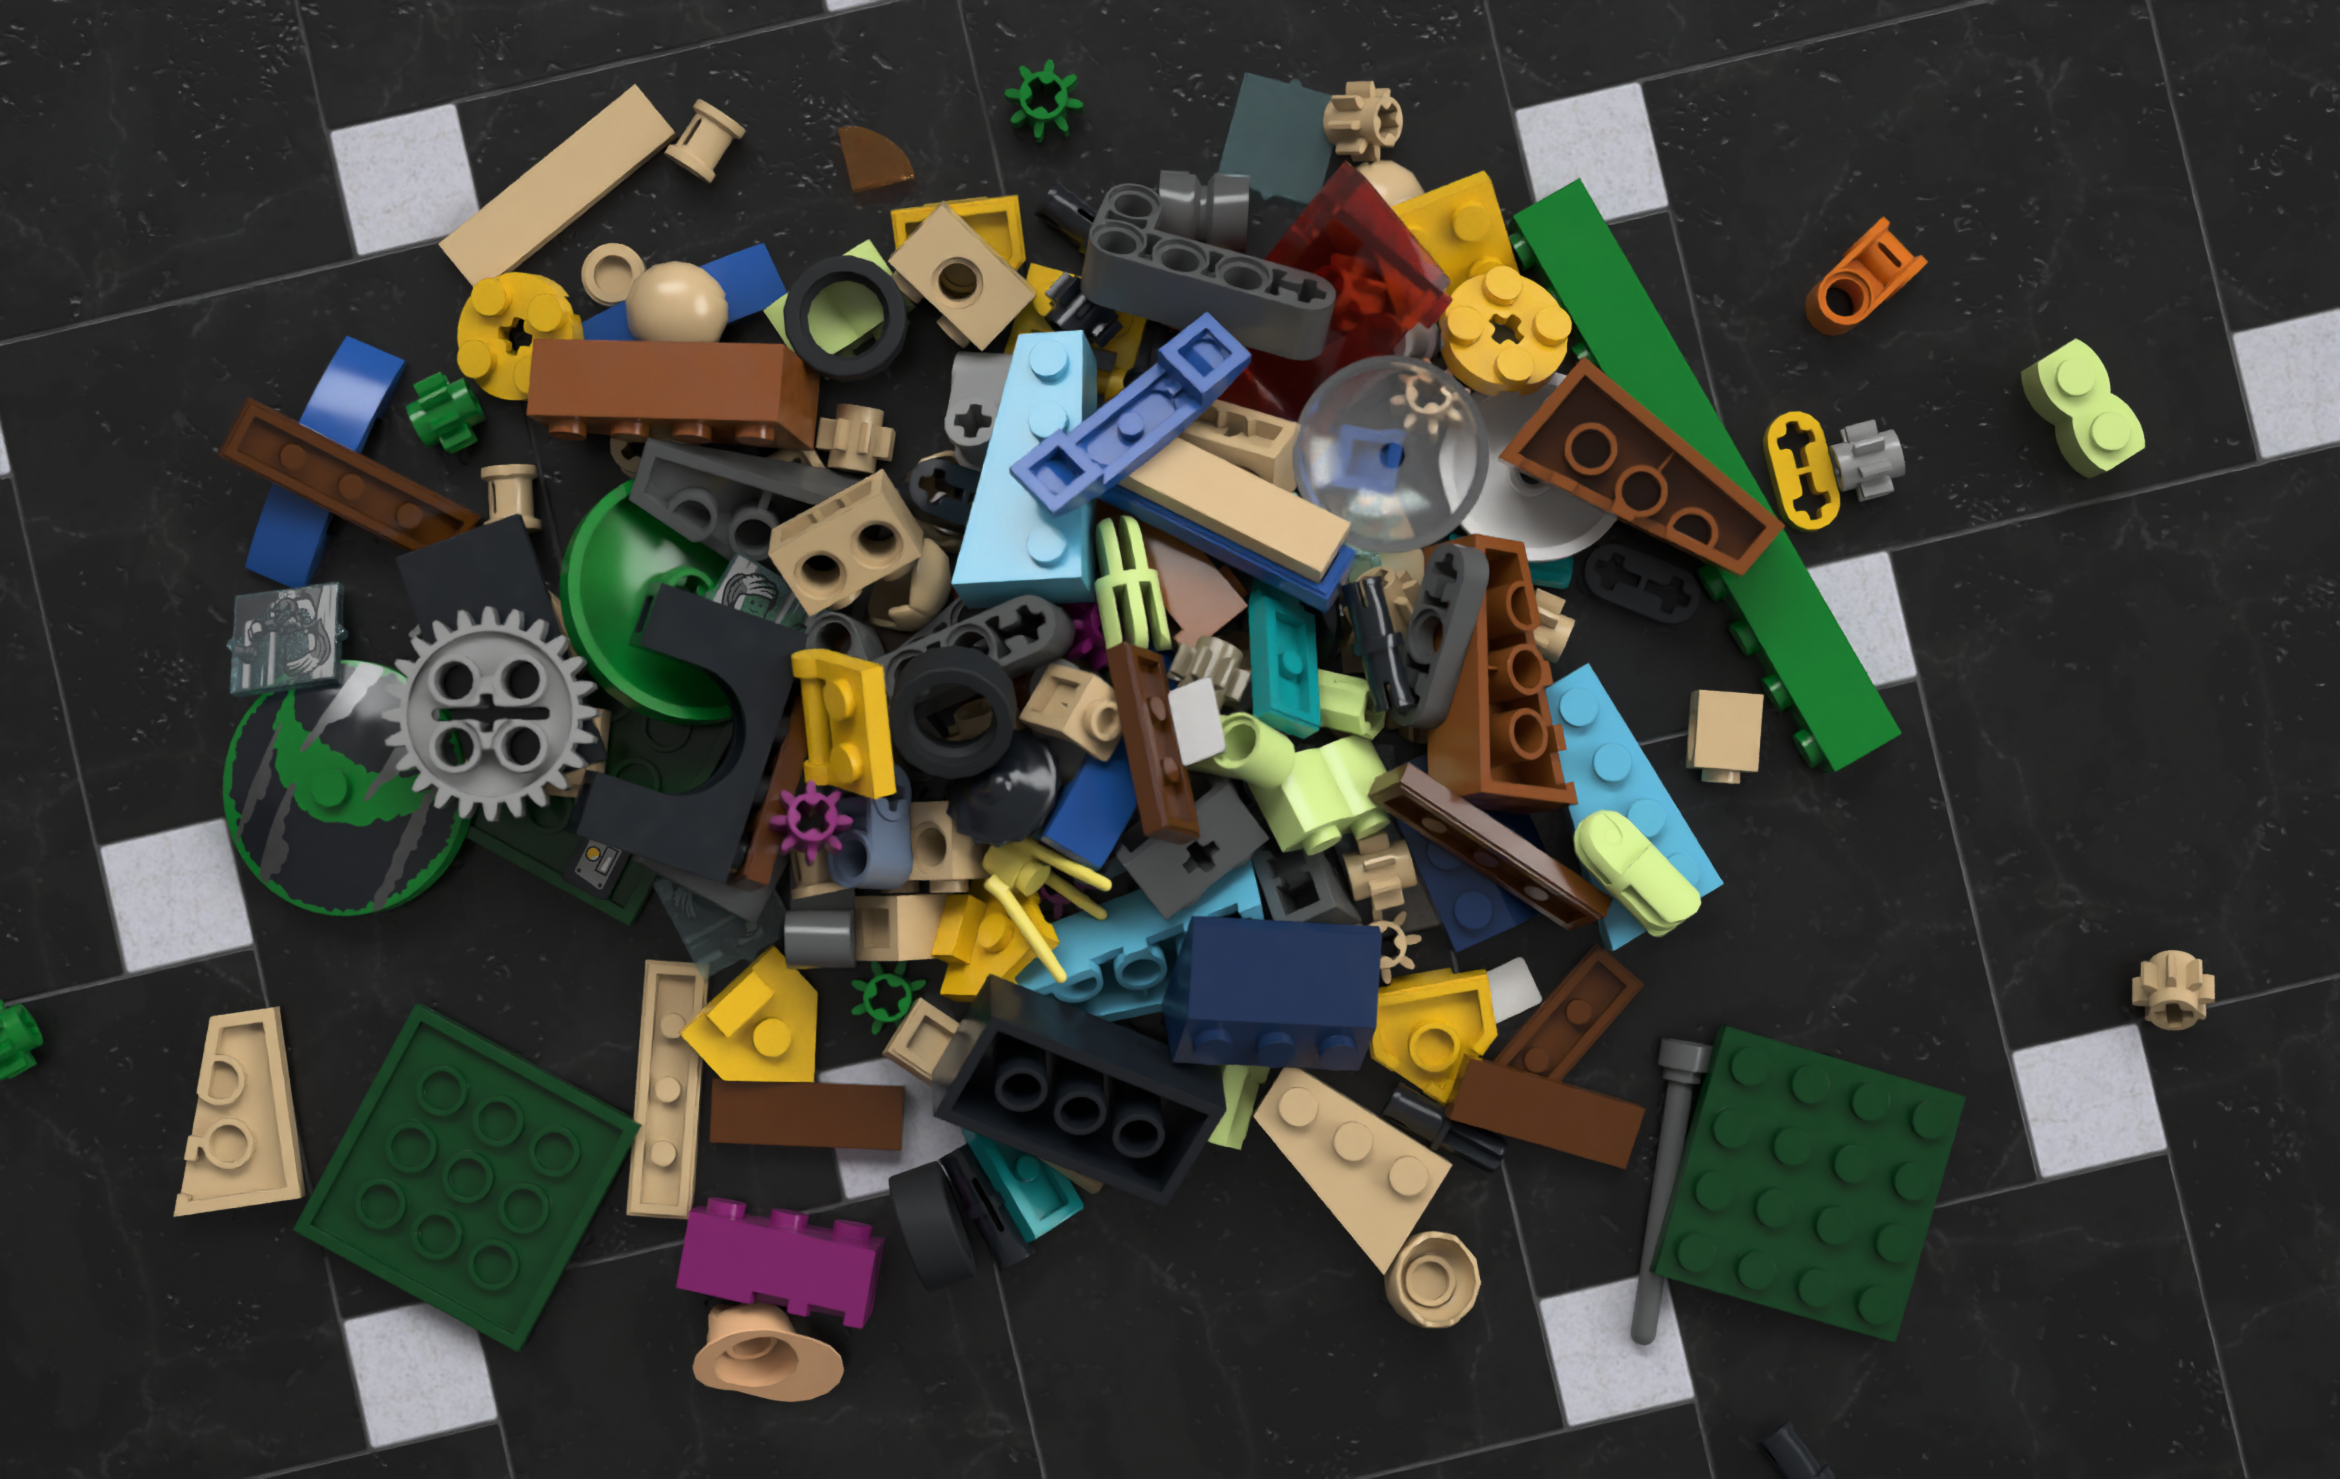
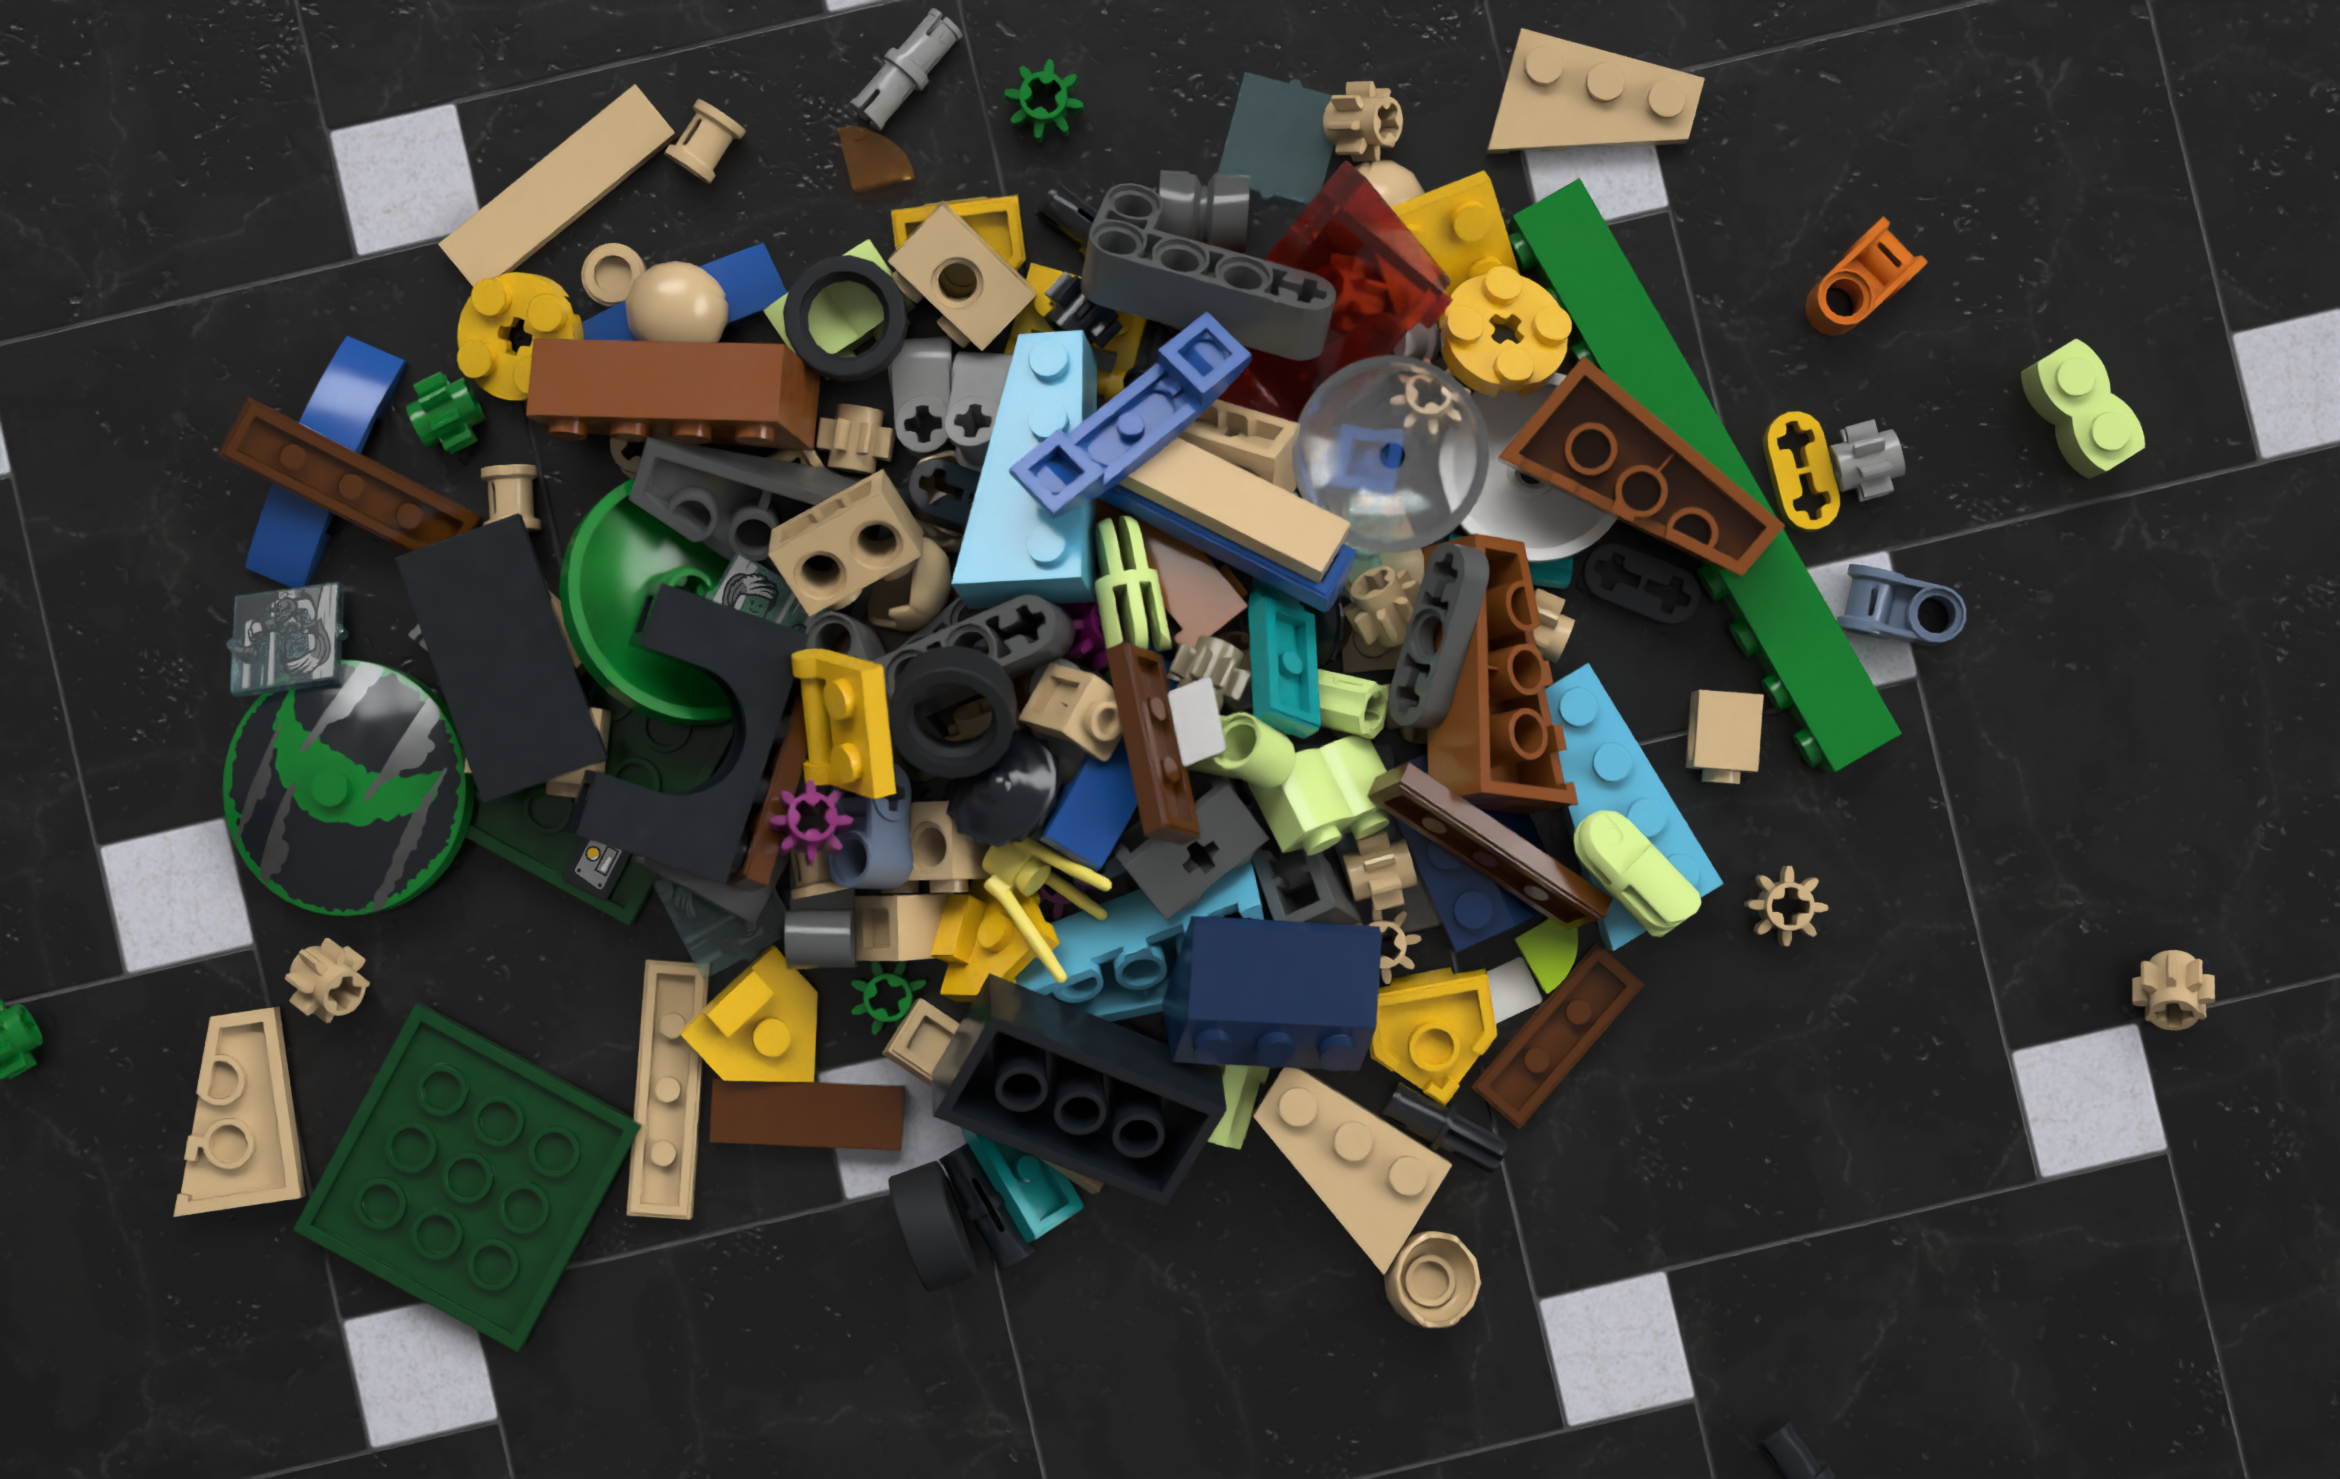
light grey gear [382,606,601,821] -> none
magenta wedge [676,1197,885,1329] -> none
light nougat piece [692,1302,844,1402] -> none
black pin [1340,575,1415,713] -> none
reddish brown tile [1444,1053,1646,1169] -> none
dark grey piece [1630,1038,1712,1346] -> none
dark green plate [1649,1024,1966,1343] -> none
none -> tan gear [285,938,370,1023]
none -> light grey pin [849,8,963,131]
none -> light grey piece [888,336,956,460]
none -> tan wing [1486,28,1705,154]
none -> lime tile [1513,918,1578,994]
none -> tan gear [1744,866,1828,946]
none -> sand blue piece [1836,564,1966,646]

